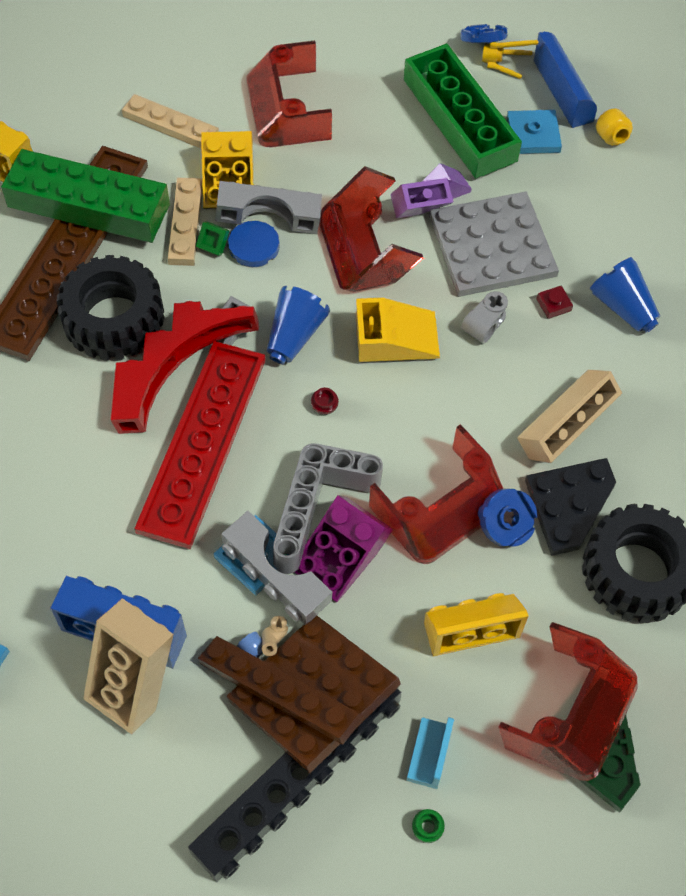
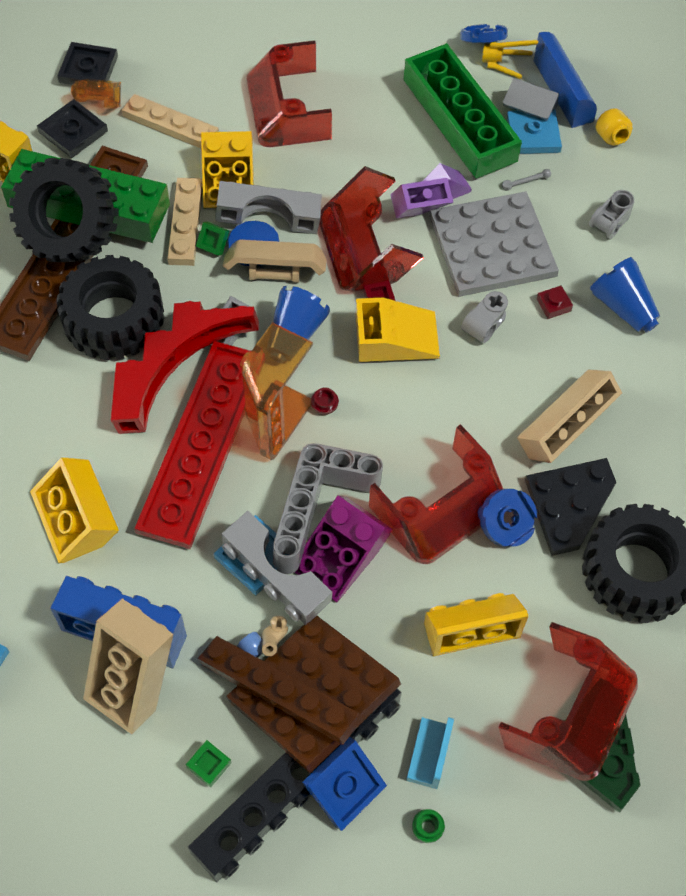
none -> black tyre [9,158,119,262]
none -> yellow slope [30,457,119,563]
none -> black plate [37,99,108,158]
none -> black plate [57,42,118,90]
none -> clear orange leg [71,79,121,108]
none -> green plate [186,740,232,788]
none -> tan piece [222,240,327,283]
none -> clear orange windscreen [240,322,313,460]
none -> blue plate [303,737,387,831]
none -> dark red plate [363,281,396,301]
none -> light grey hinge [502,169,551,191]
none -> light grey panel [503,78,559,121]
none -> light grey piece [589,190,634,239]

